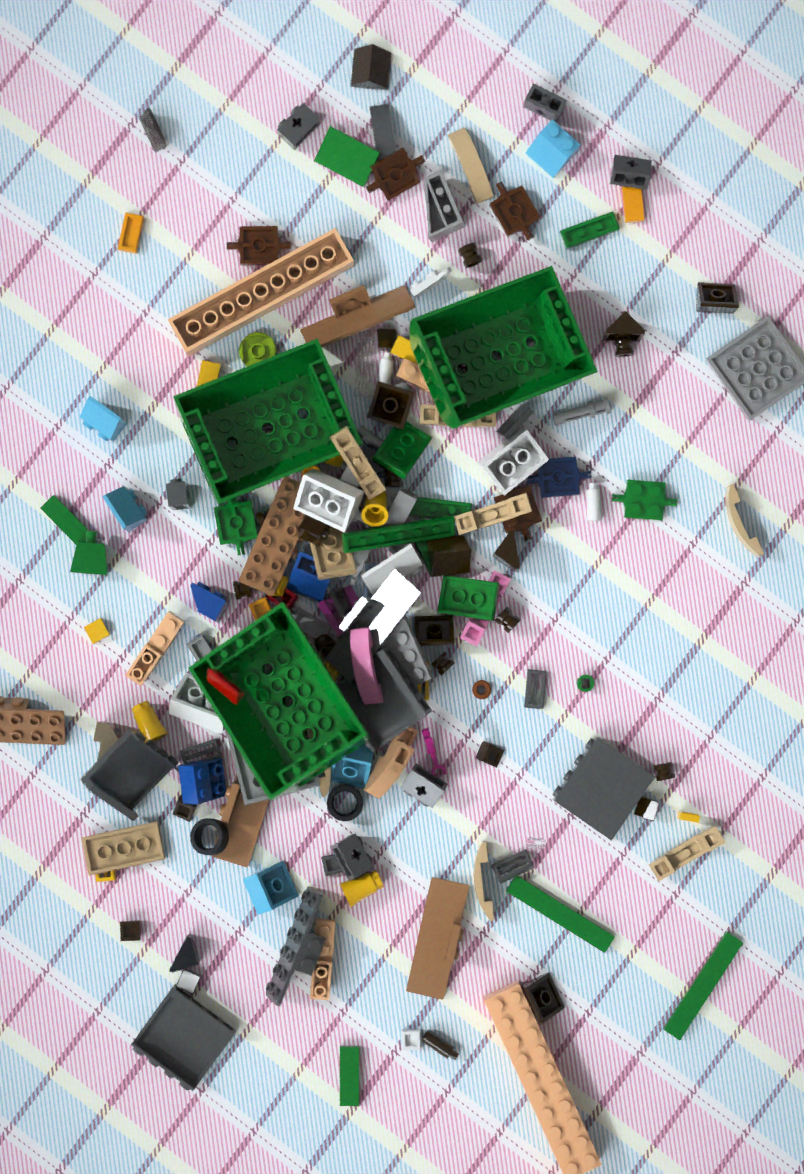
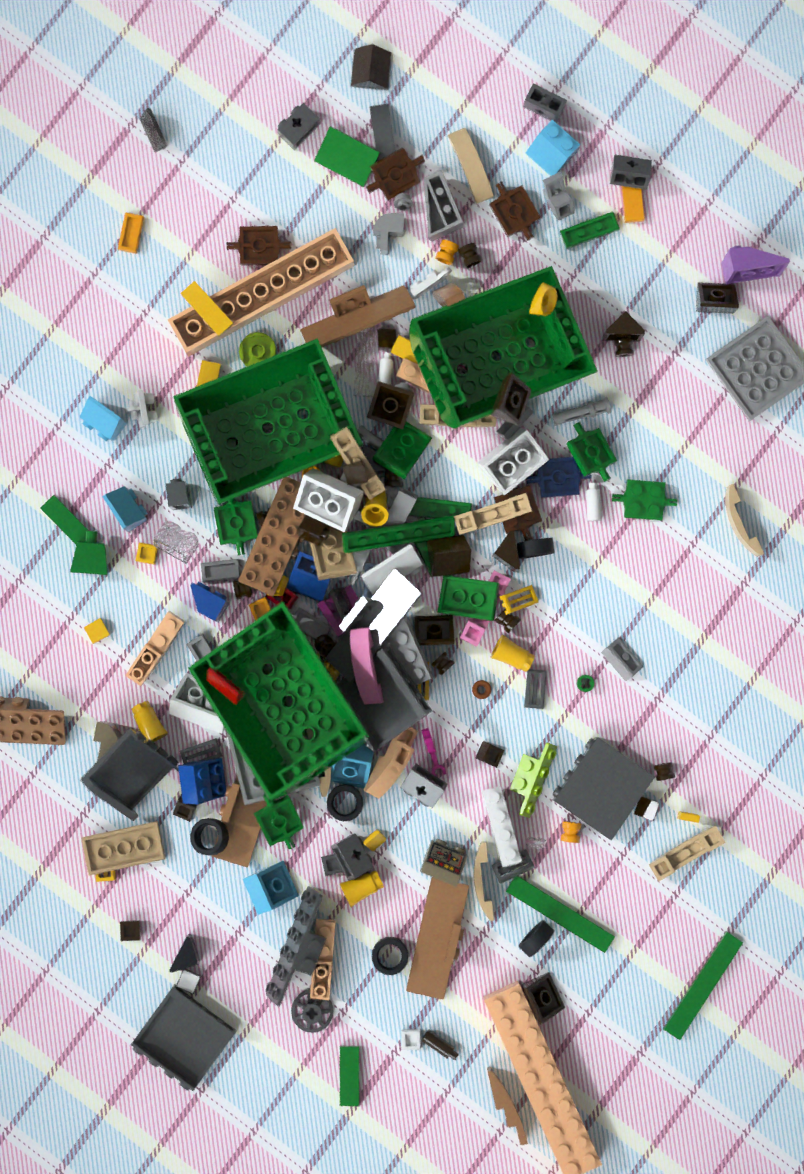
none -> white hips [124,390,158,428]
none -> yellow tile [135,542,158,565]
none -> clear brick [154,520,199,564]
none -> yellow tile [180,281,234,337]
none -> light grey tile [200,559,241,582]
none -> green plate [253,794,304,849]
none -> dark grey wheel [291,990,333,1033]
none -> dark brown slope [342,461,368,485]
none -> yellow slope [363,829,386,851]
none -> black tyre [372,937,408,975]
none -> light grey brick [373,213,404,255]
none -> light grey plate [394,193,413,211]
none -> dark tan piece [420,838,467,887]
none -> medium nougat slope [432,283,465,307]
none -> light orange wheel [435,240,459,265]
none -> white brick [482,786,522,868]
none -> medium nougat slope [487,1067,528,1146]
none -> yellow plant [490,634,535,672]
none -> dark brown slope [491,373,532,426]
none -> yellow tile [499,585,539,615]
none -> lime bracket [509,742,557,818]
none -> black tyre [517,538,555,559]
none -> black tyre [518,920,554,957]
none -> yellow piece [529,283,557,316]
none -> light grey brick [543,172,575,221]
none -> light orange wheel [561,821,582,843]
none -> green plate [566,422,617,482]
none -> light grey slope [601,637,644,681]
none -> medium lavender slope [721,246,790,284]

